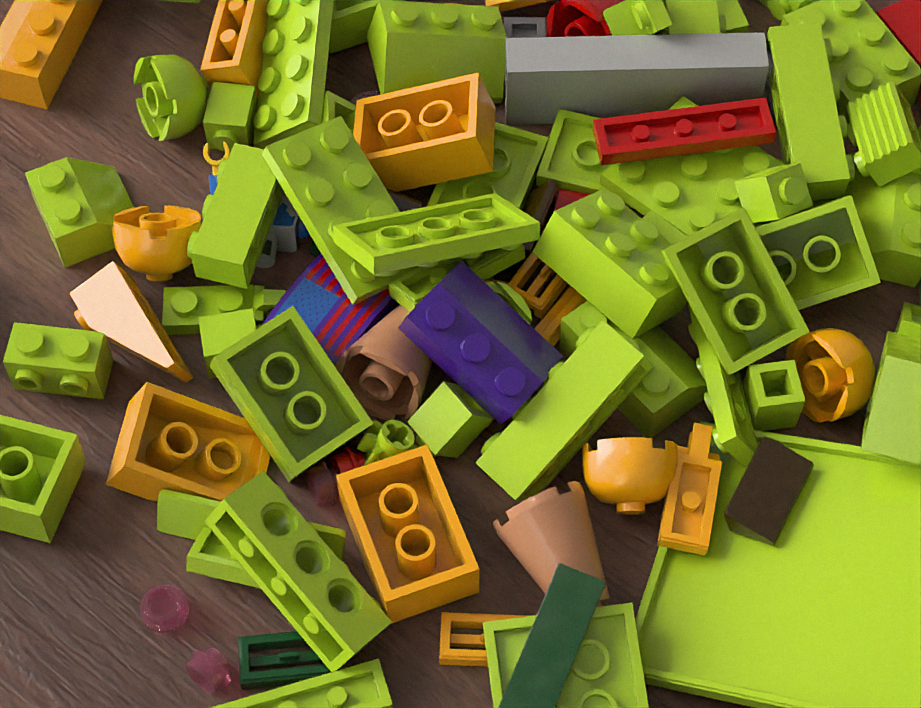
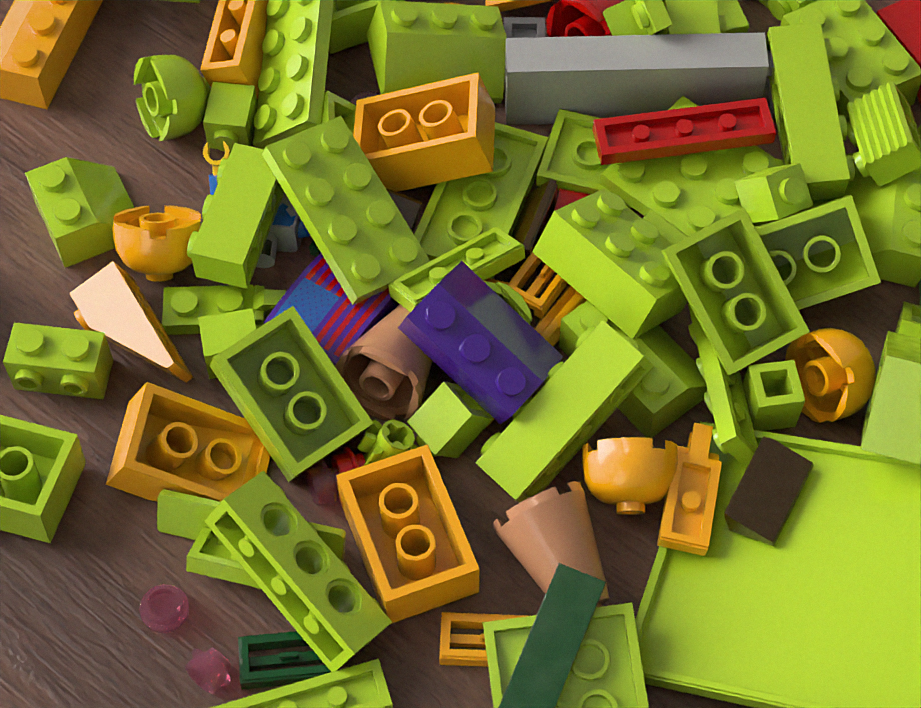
lime plate [333,193,540,276] -> none

